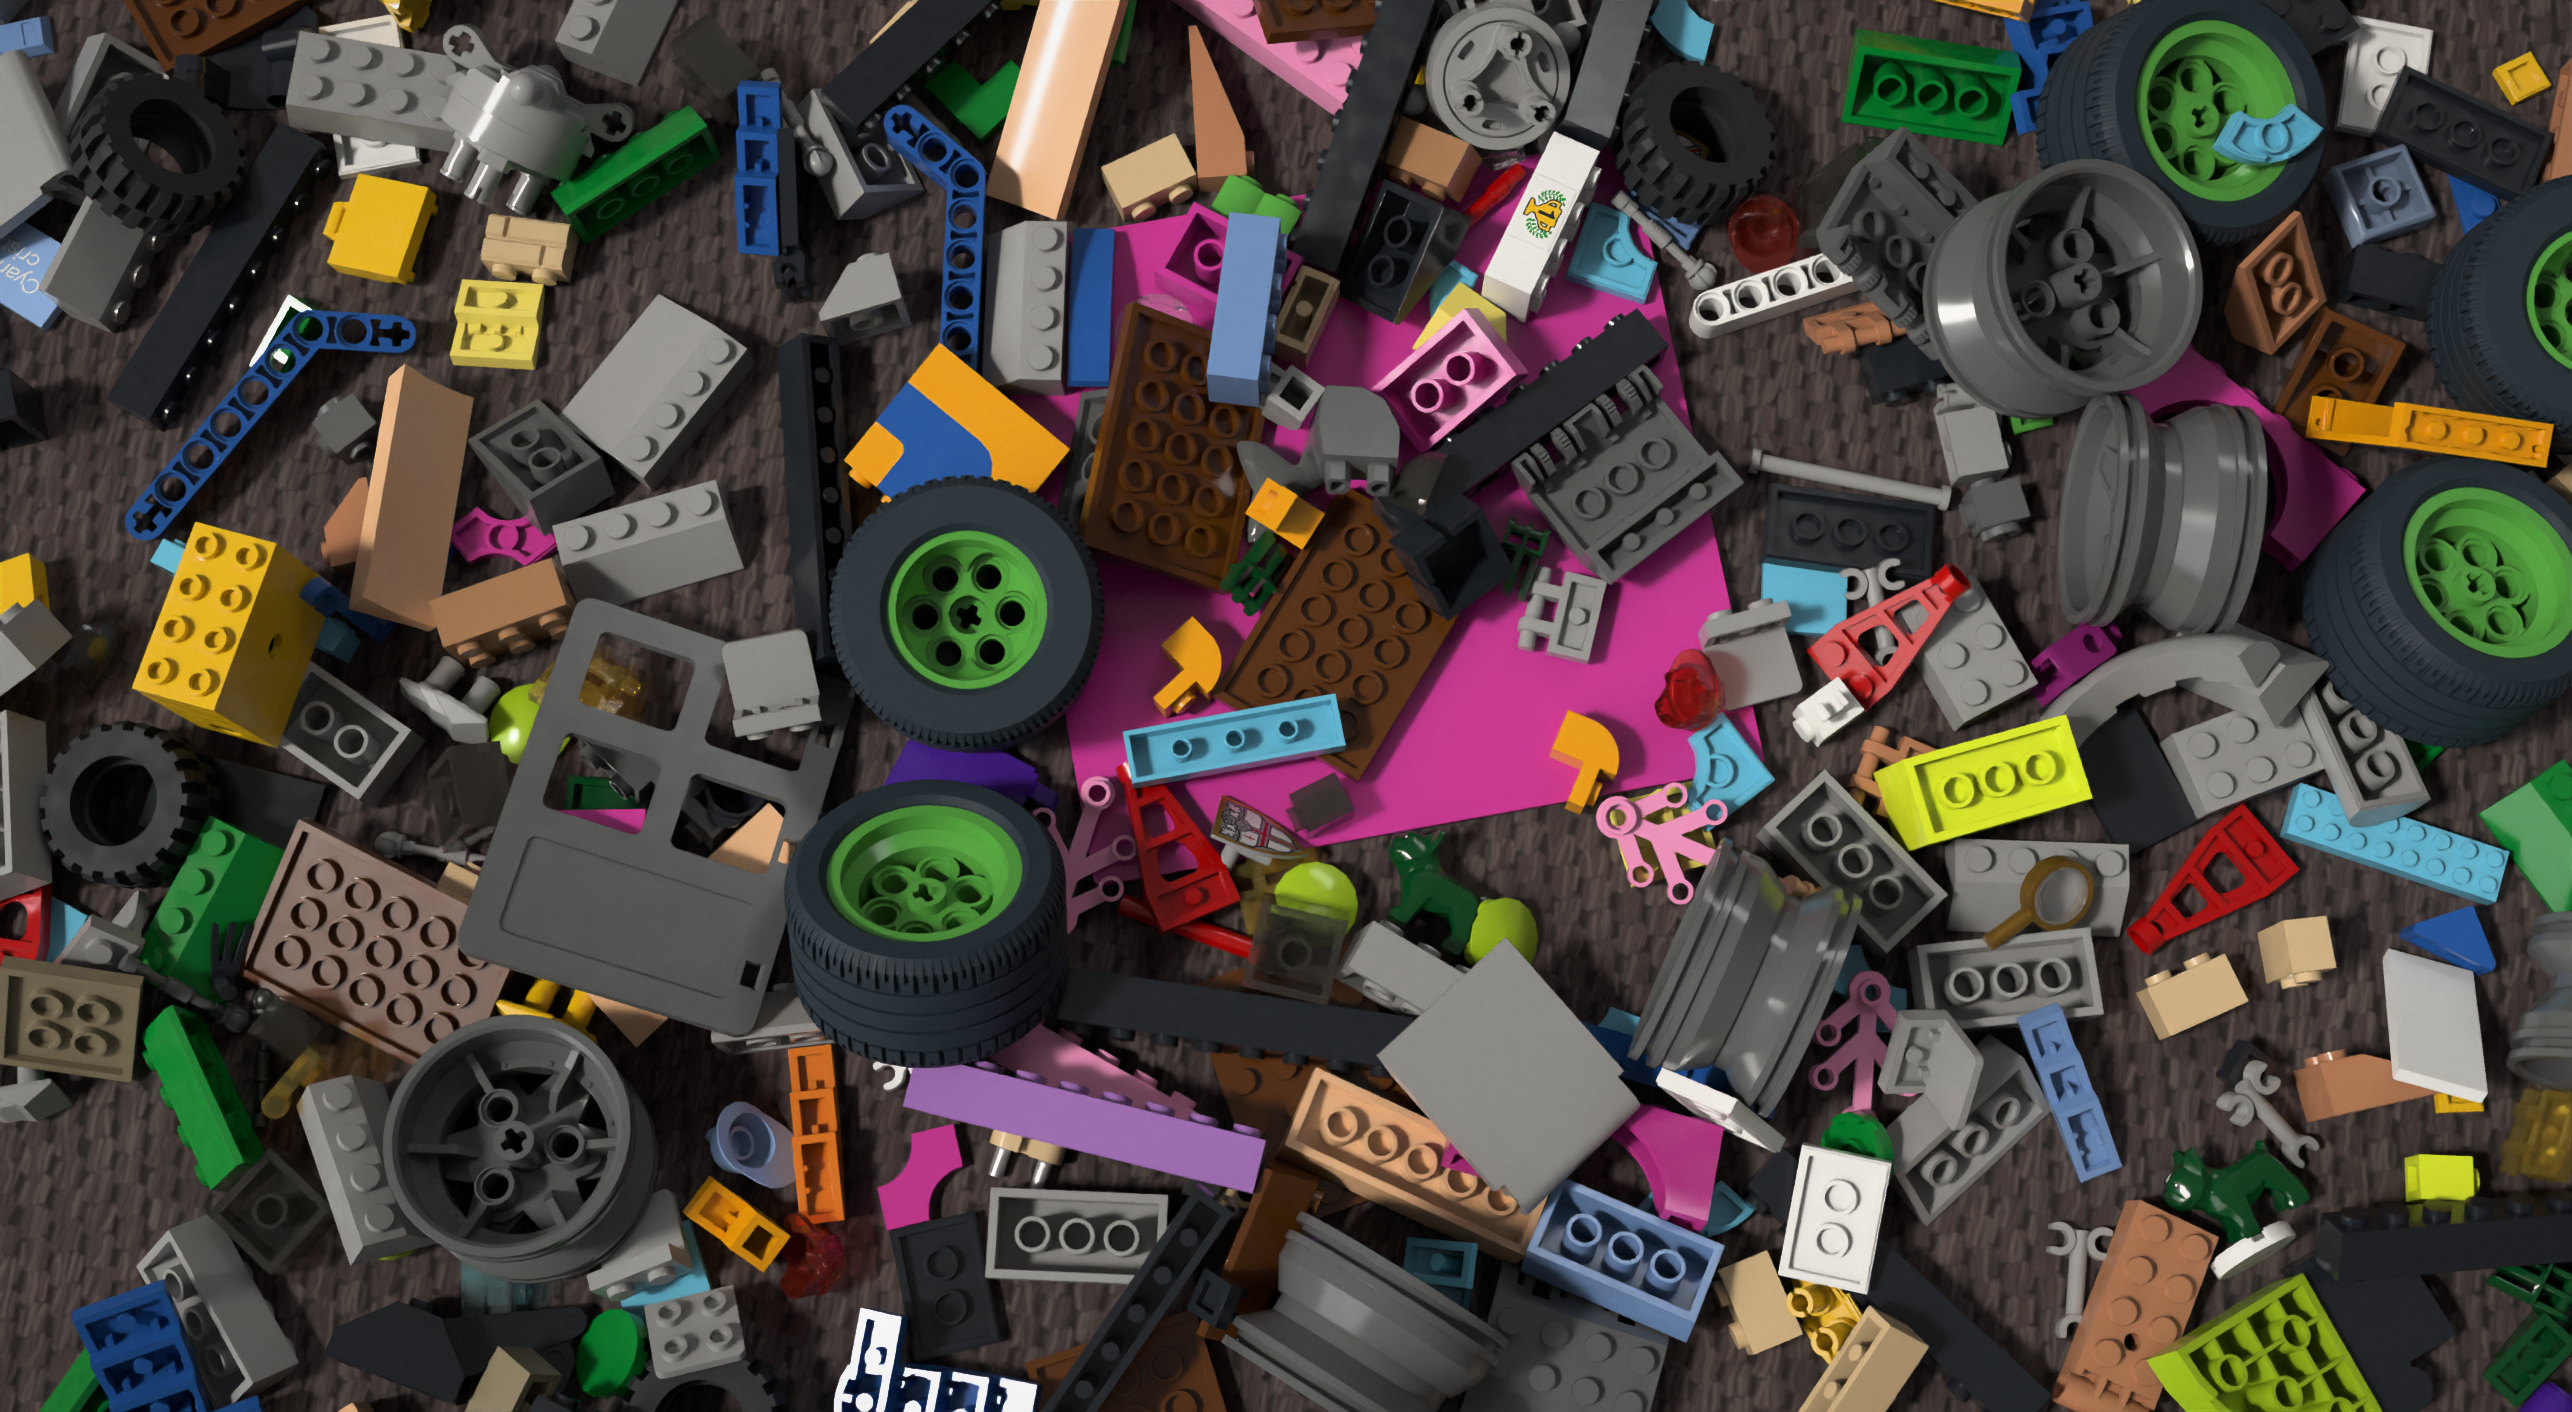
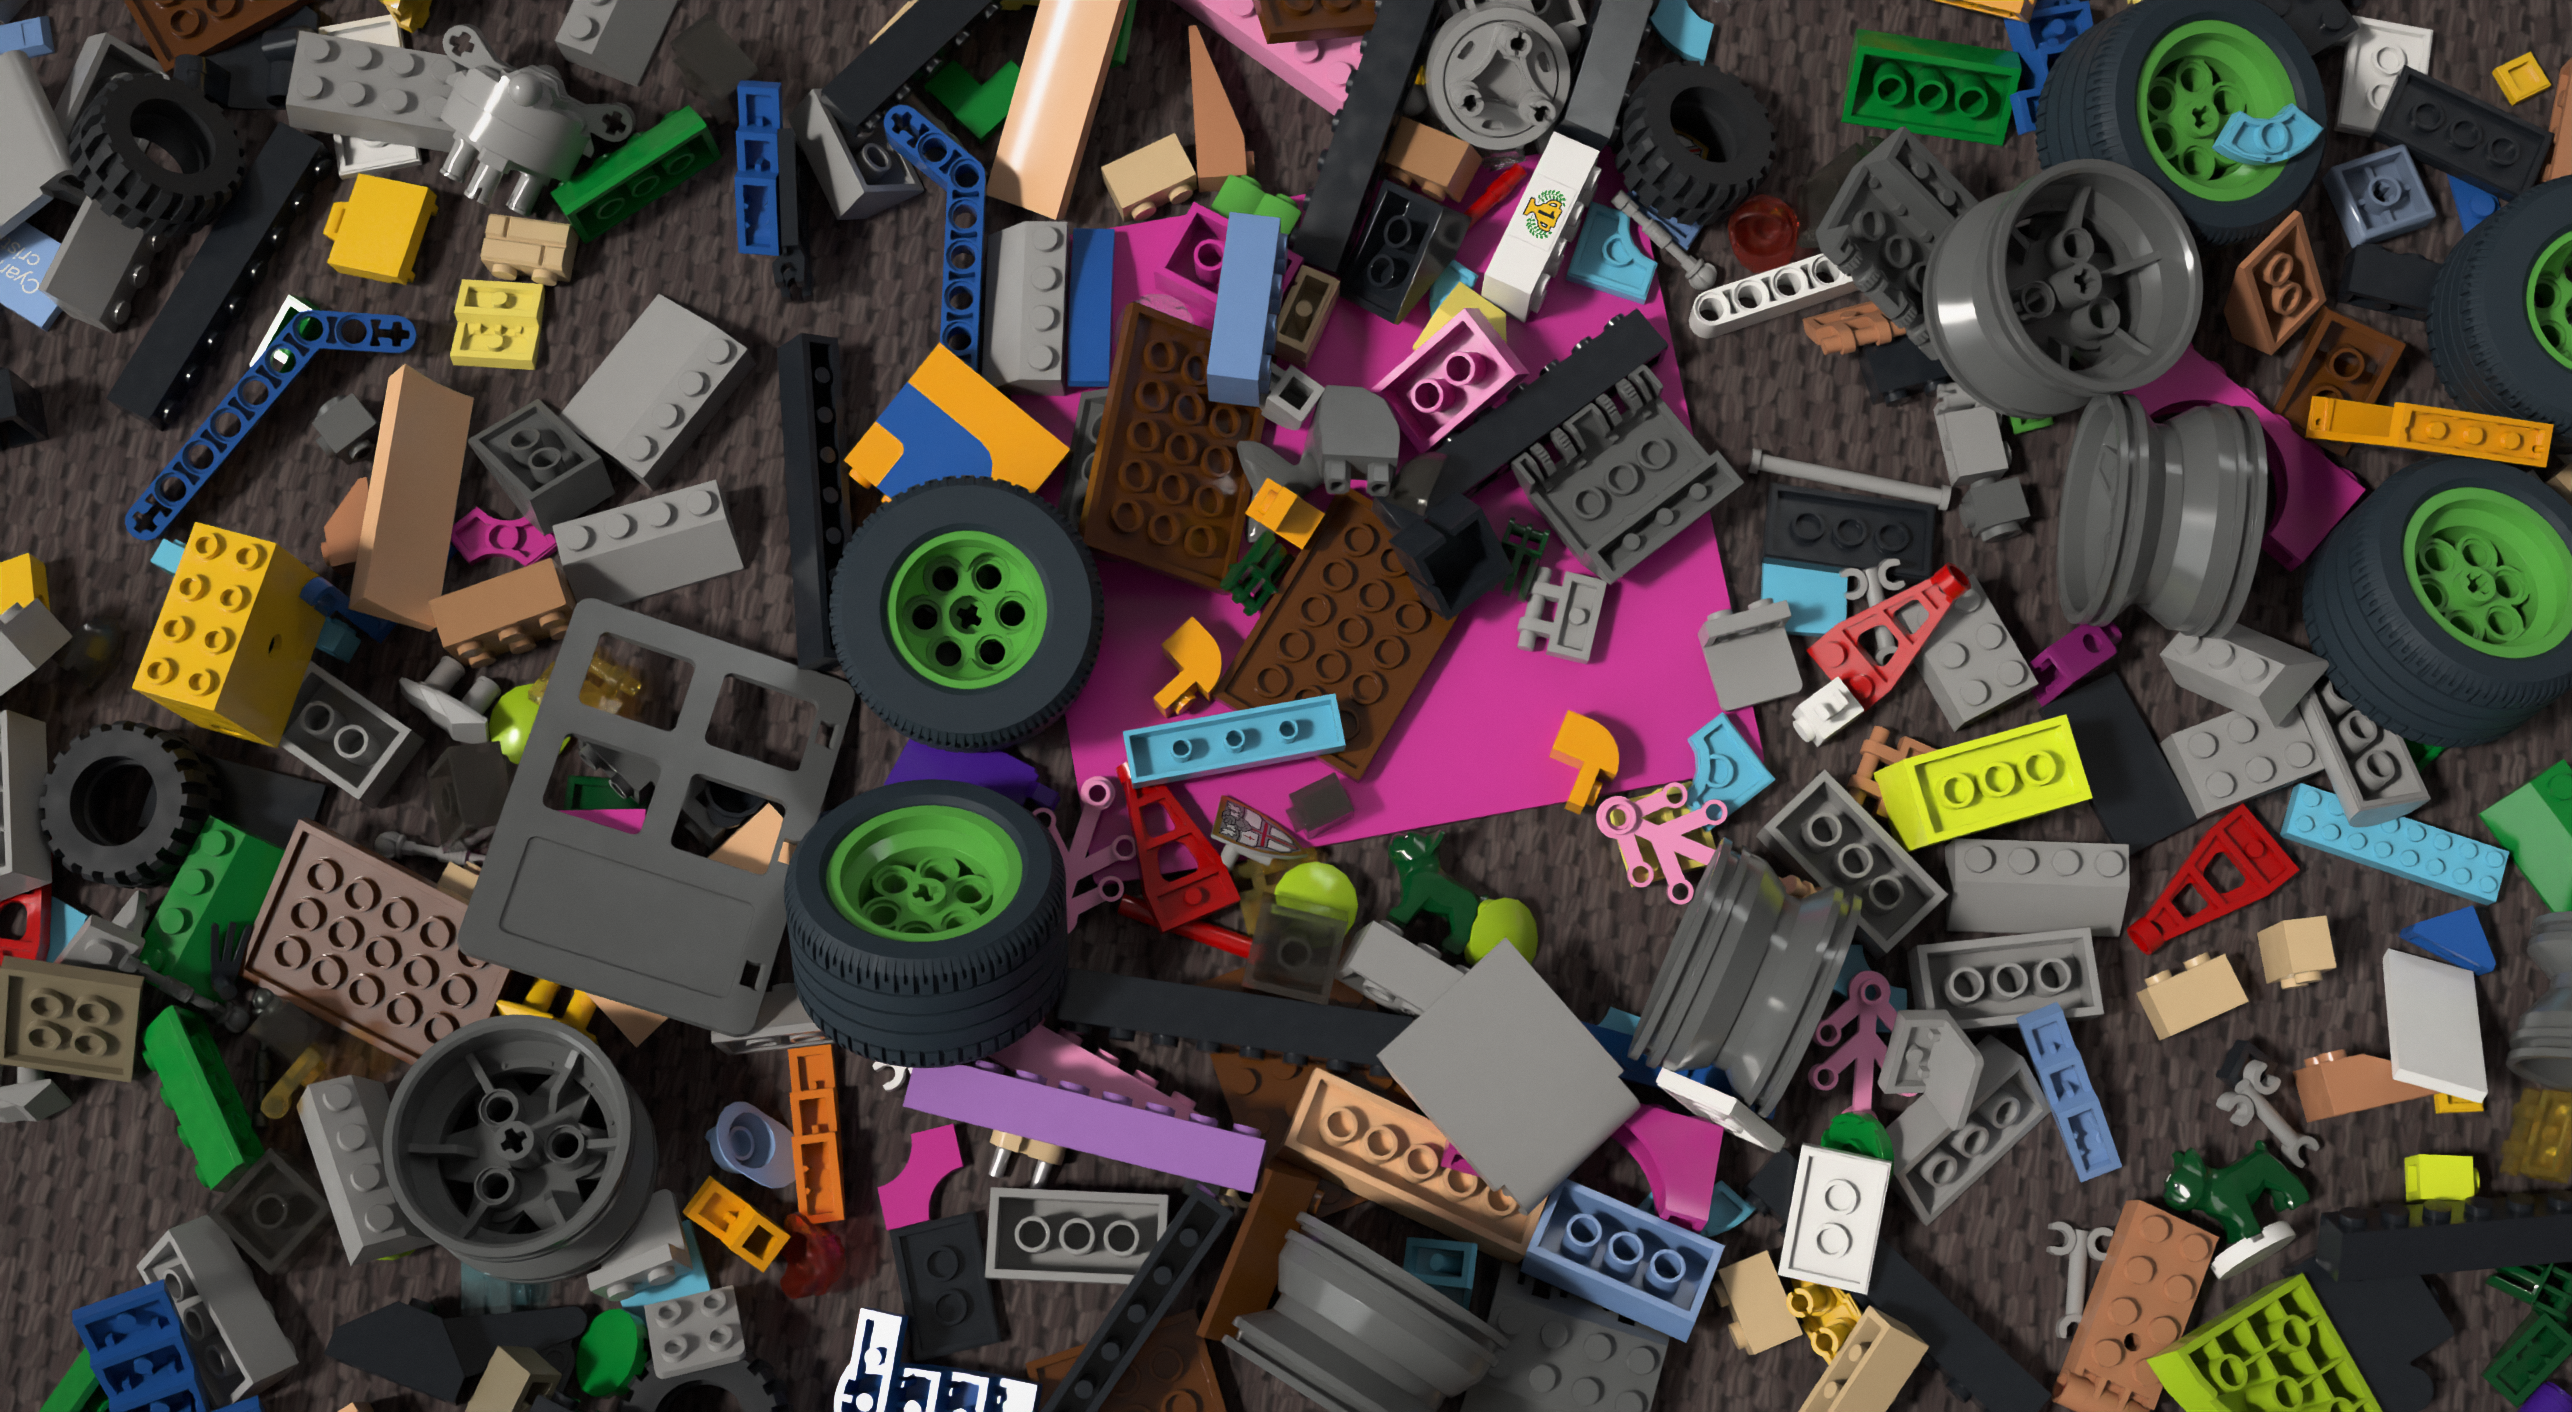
light grey bracket [722,628,823,740] -> none
light grey piece [760,68,834,177] -> none
light grey slope [819,252,912,346] -> none
black tile [1187,1267,1248,1330] -> none
clear red piece [1654,648,1727,733] -> none
piece [1983,855,2094,950] -> none
light grey brick [2039,633,2281,749] -> none

